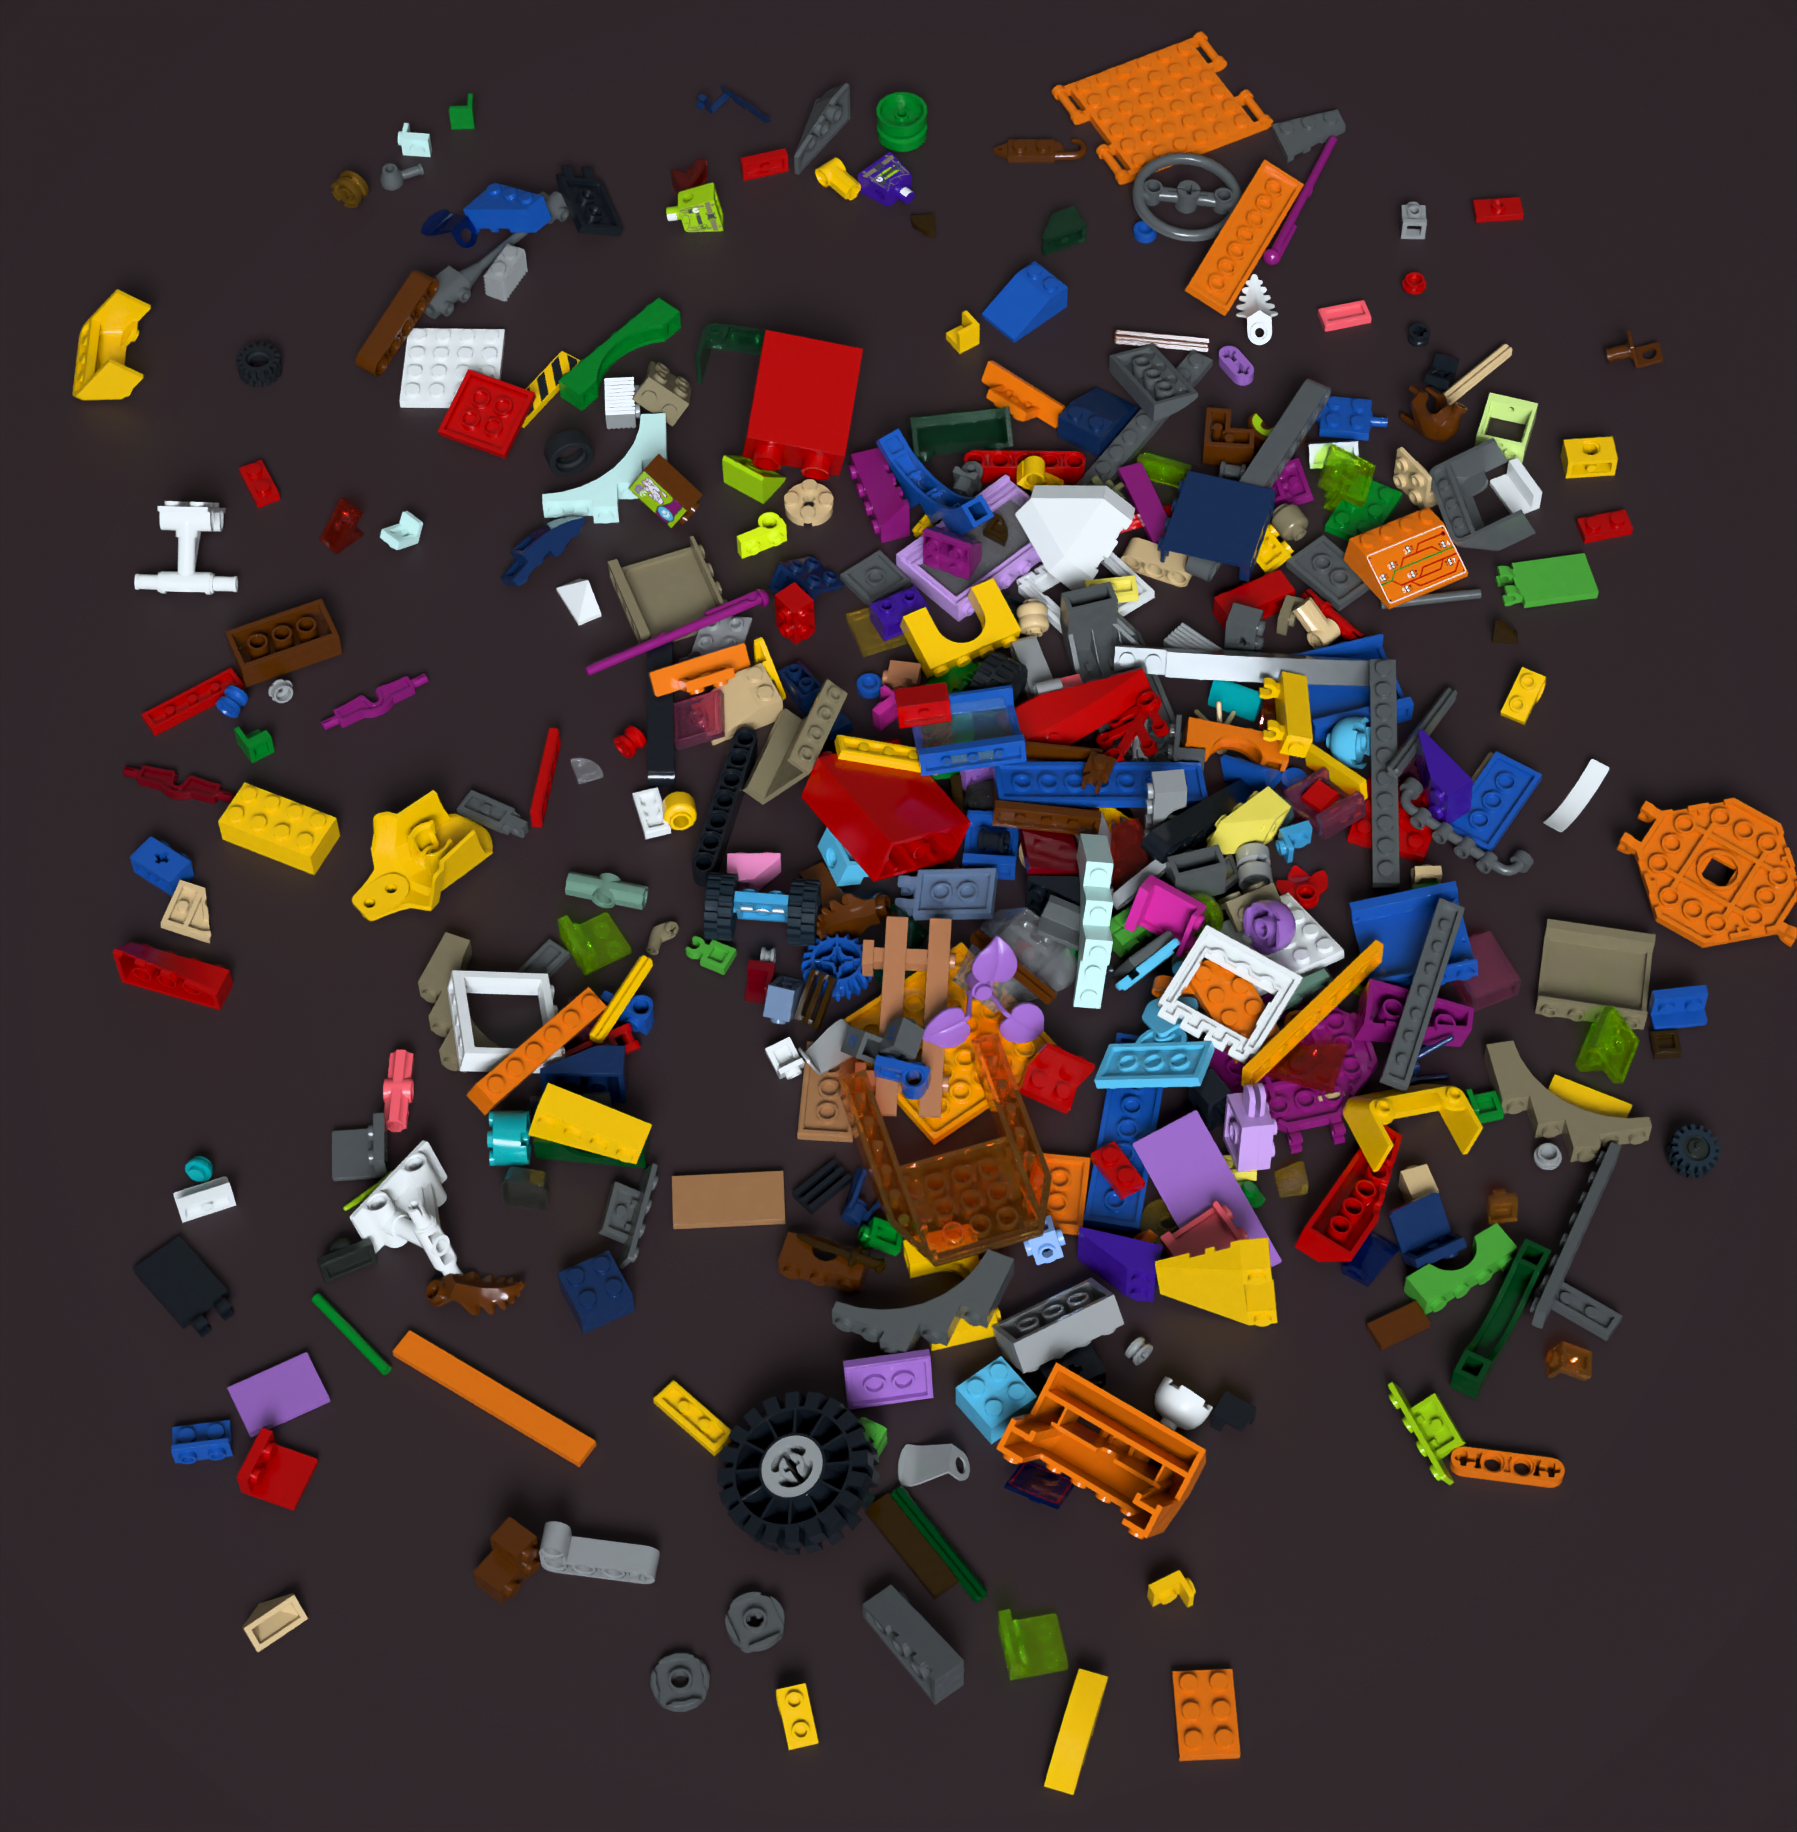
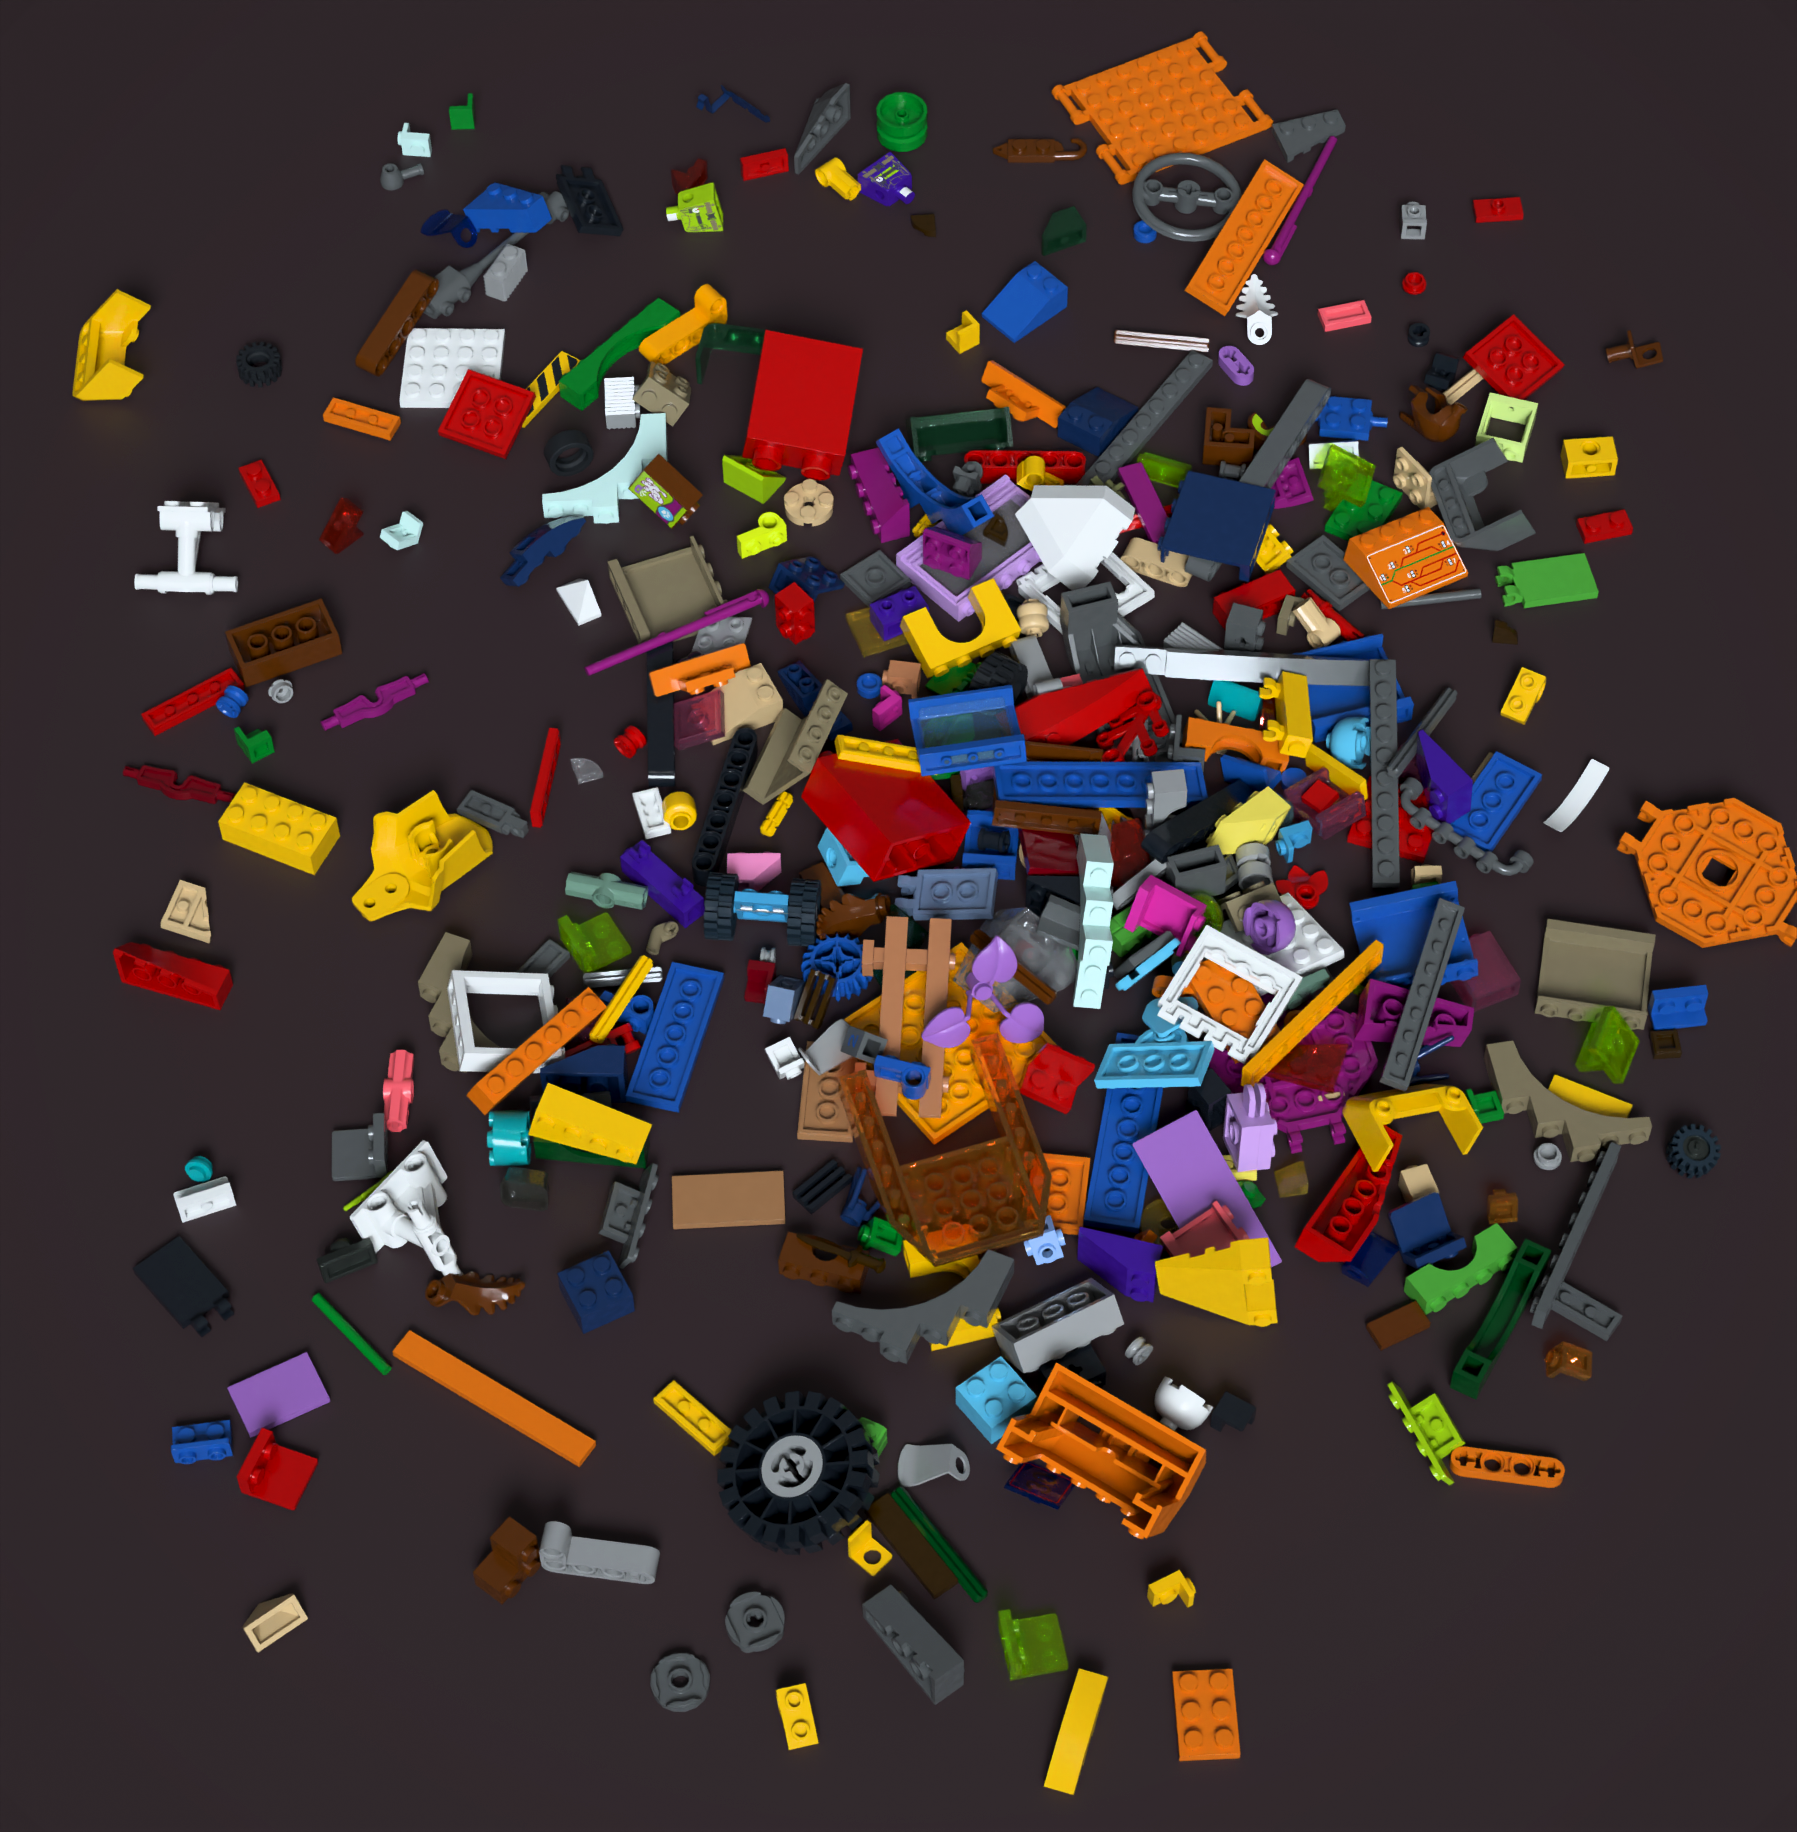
blue brick [130,836,195,896] -> none
pearl gold wheel [331,170,369,208] -> none
bright green plate [686,936,737,975] -> none
yellow tile [754,637,786,700] -> none
medium lavender tile [843,1349,933,1410] -> none
dark grey brick [879,1017,925,1062] -> none
red panel [894,683,952,729] -> none
reddish brown plate [1081,751,1117,794] -> none
light yellow plate [1085,575,1138,603] -> none
red plate [1090,1141,1145,1200] -> none
dark grey slope [1109,344,1198,421] -> none
dark tan head [1271,503,1309,541] -> none
white panel [1490,458,1542,514] -> none
none -> orange plate [323,397,401,441]
none -> dark grey axle [583,966,663,988]
none -> dark purple brick [620,840,705,928]
none -> blue plate [625,962,724,1113]
none -> light orange beam [639,284,728,365]
none -> yellow axle [760,791,793,837]
none -> yellow bracket [848,1520,892,1576]
none -> red plate [1463,314,1565,400]

